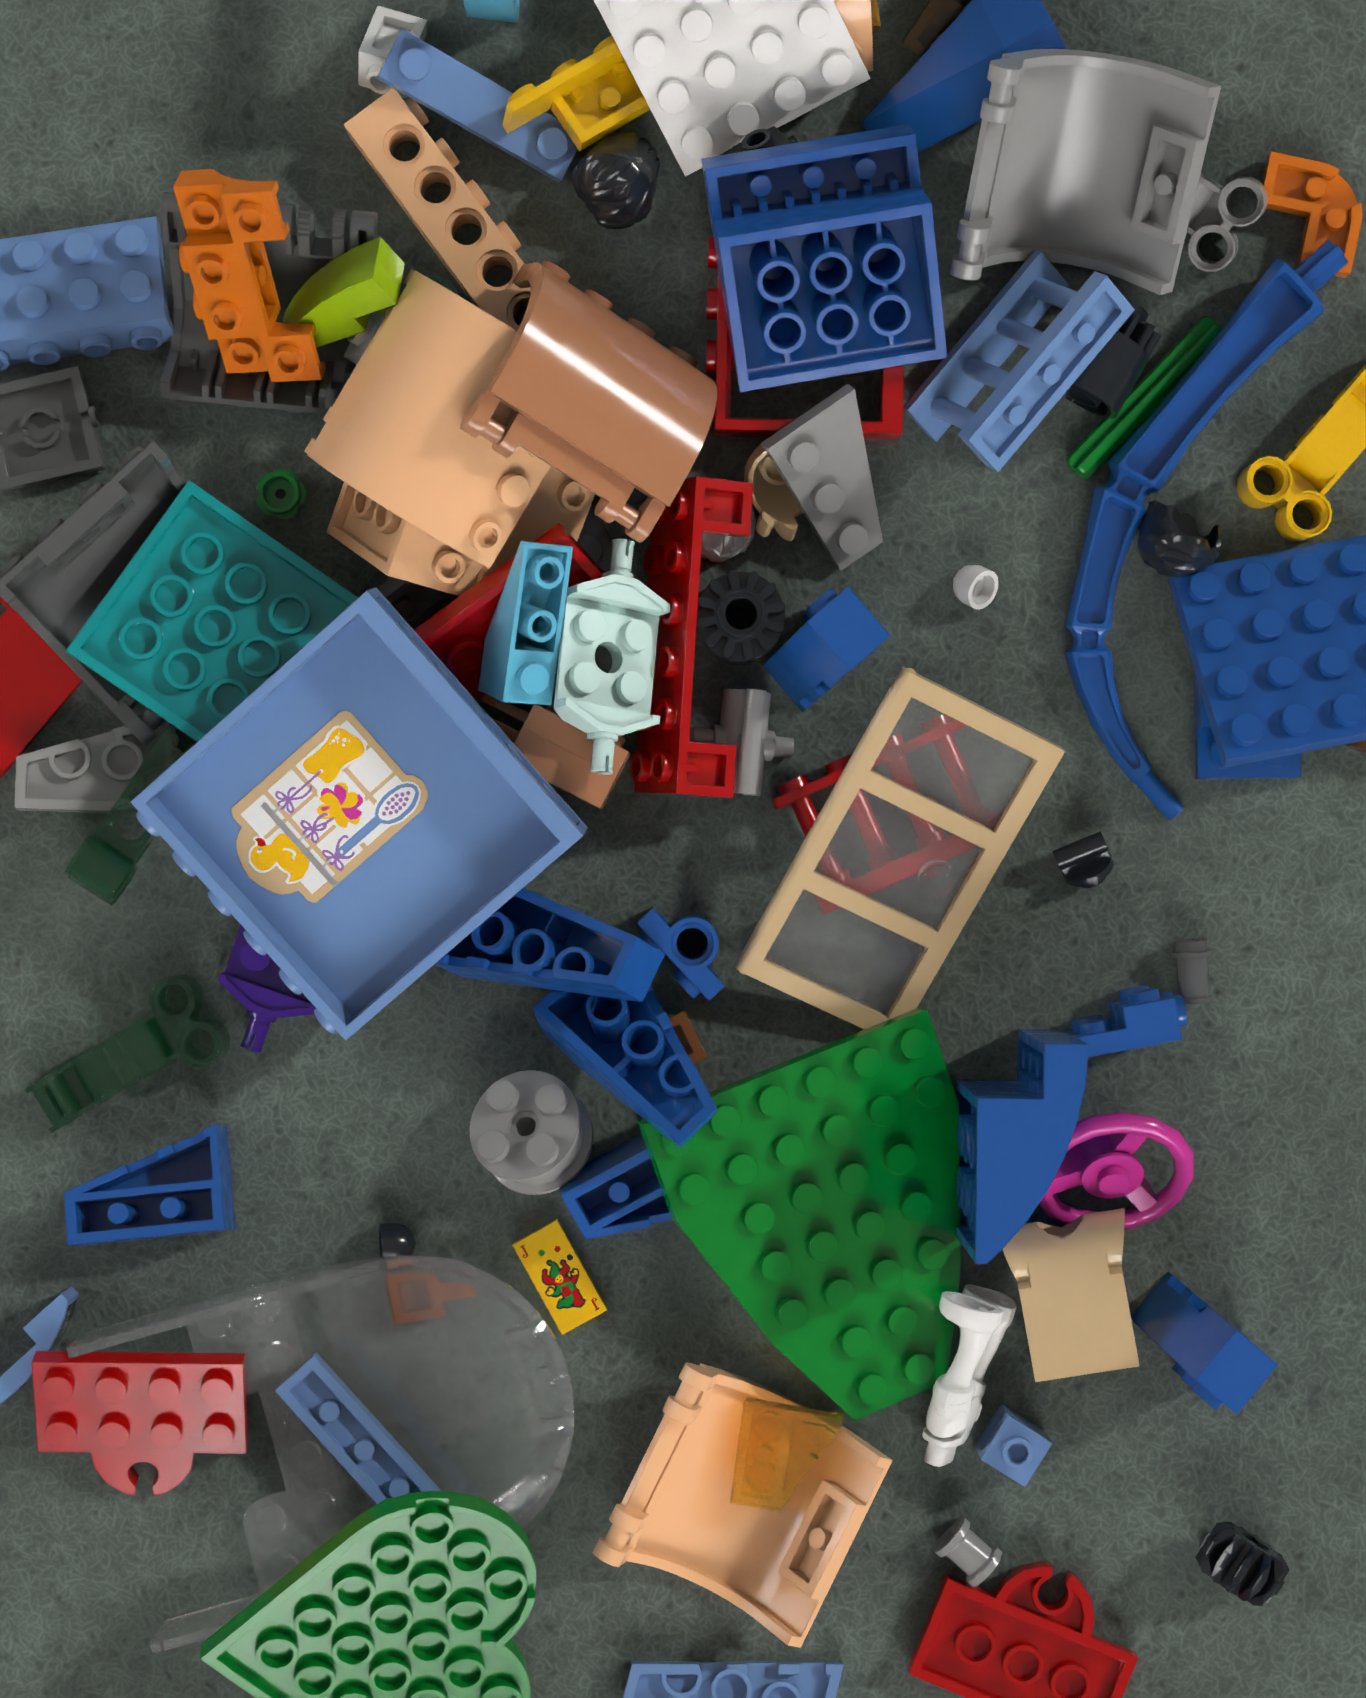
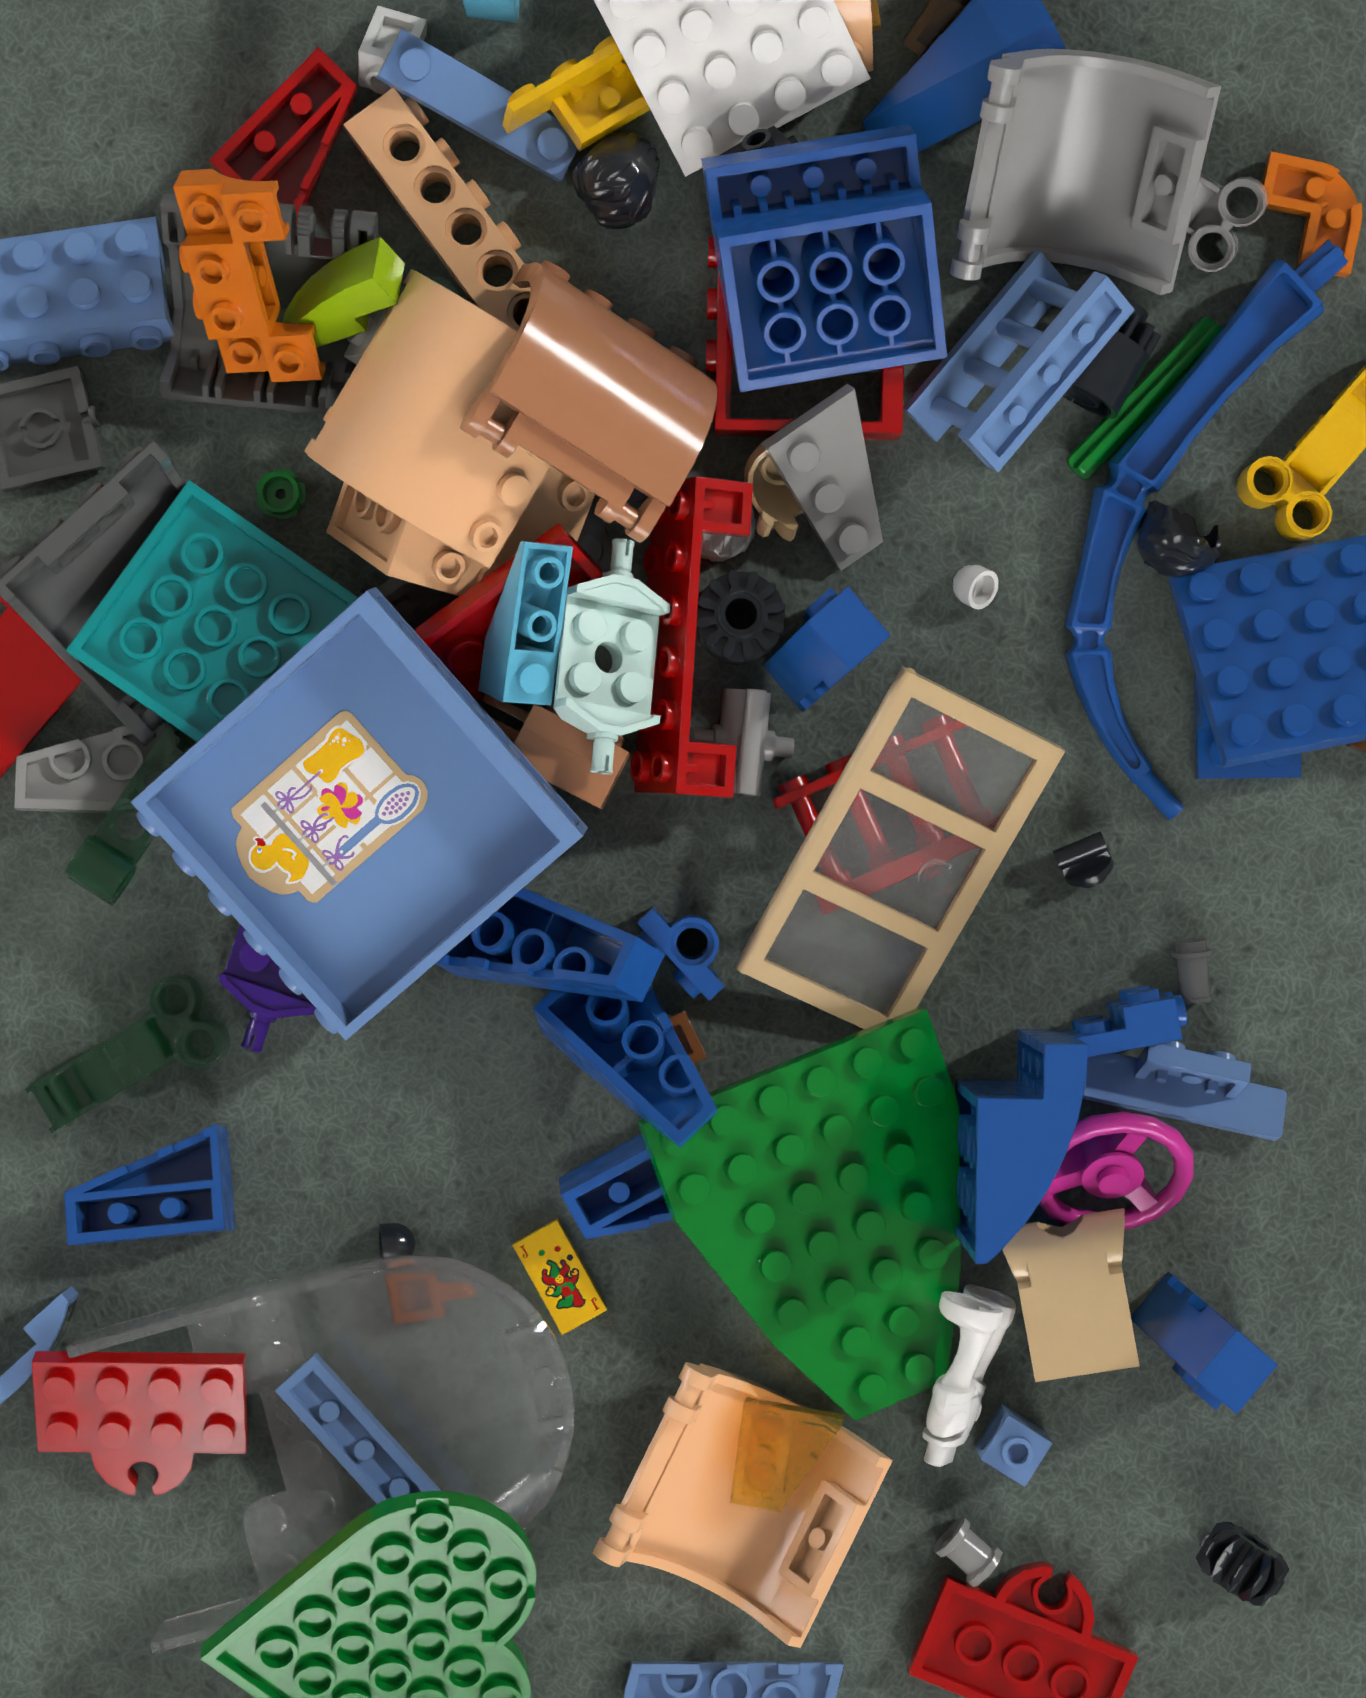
light grey wheel [470,1070,594,1195] -> none
none -> red wedge [209,47,357,226]
none -> medium blue bracket [1083,1041,1287,1141]

